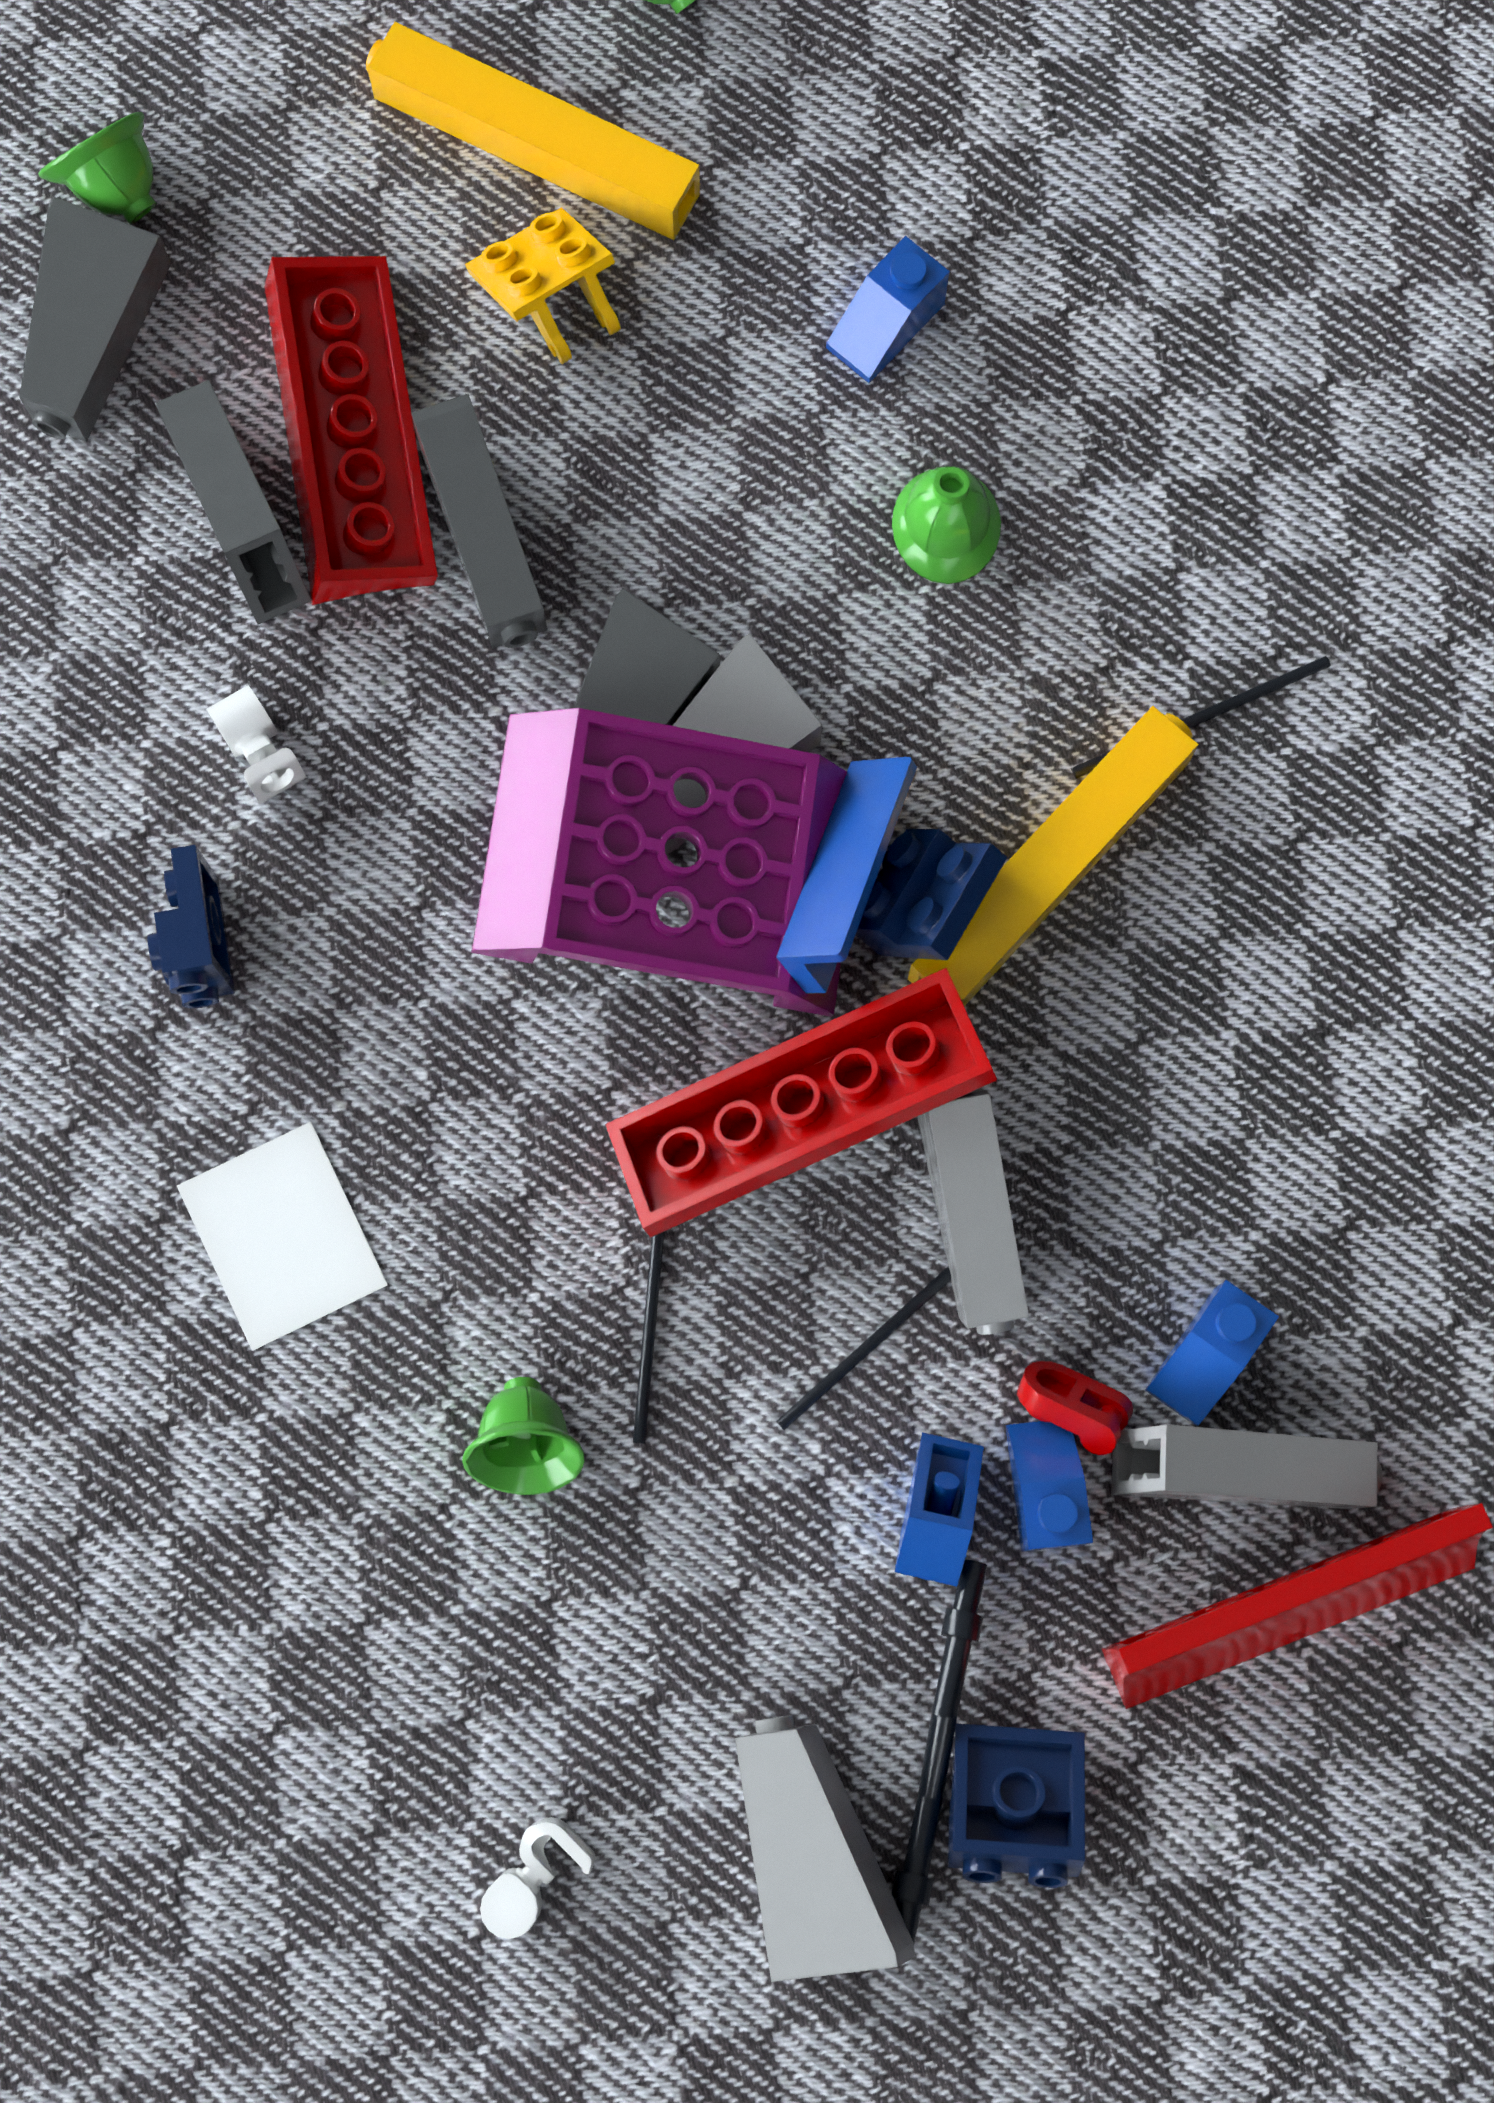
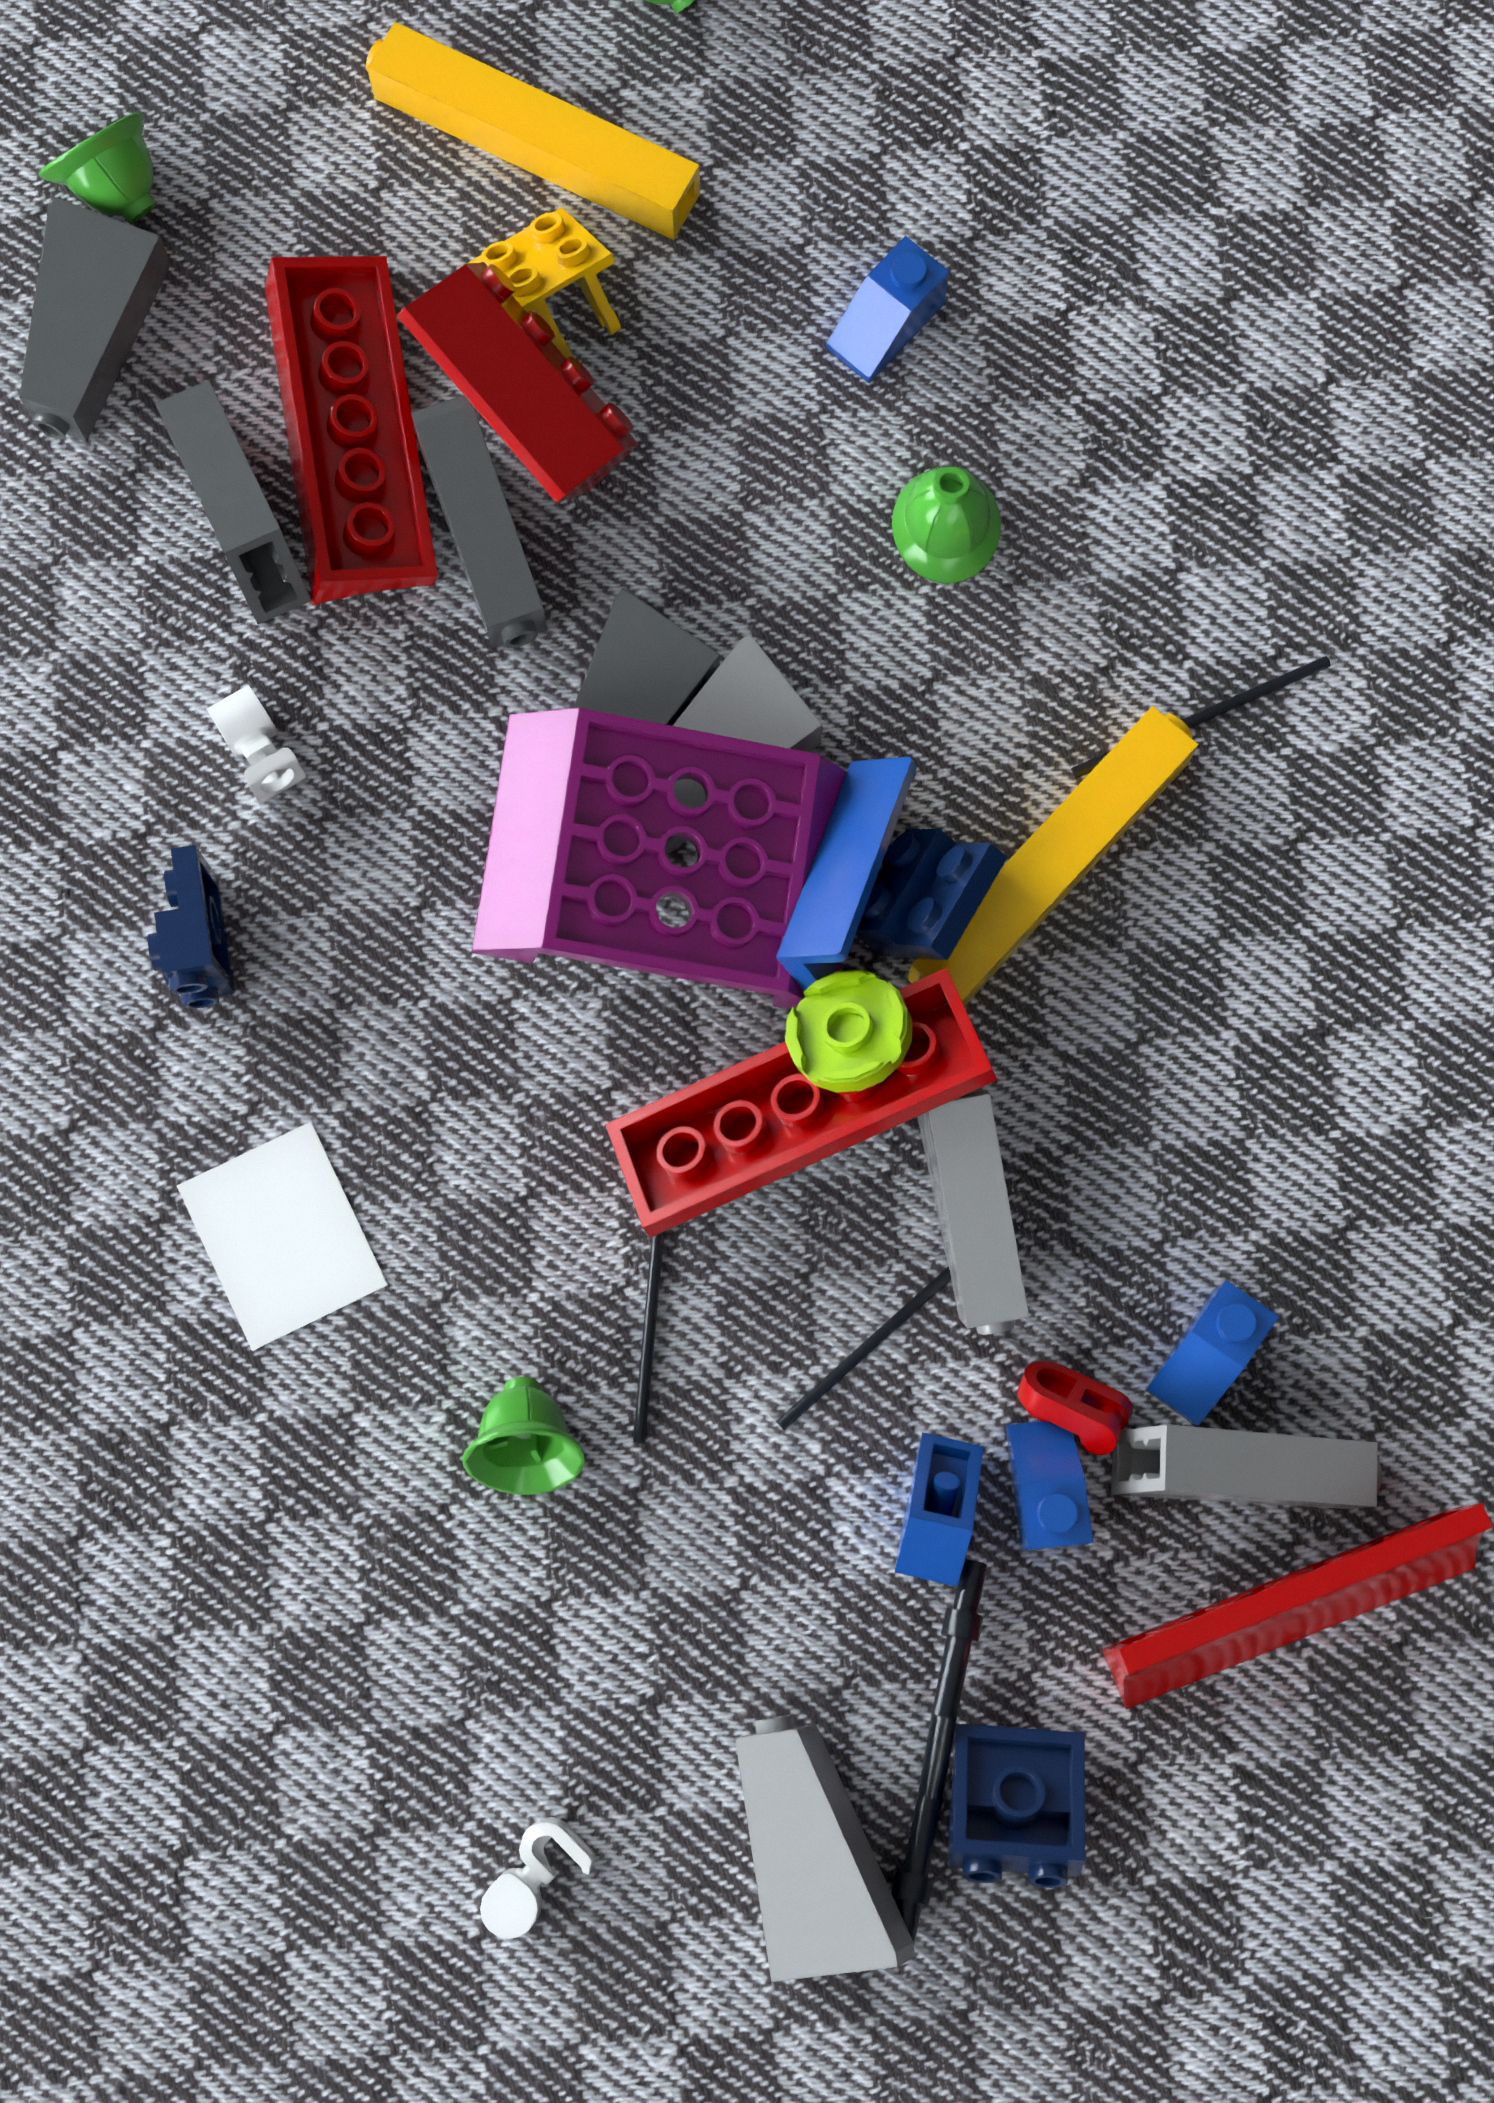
none -> red slope [396,262,639,503]
none -> lime tile [785,970,912,1093]

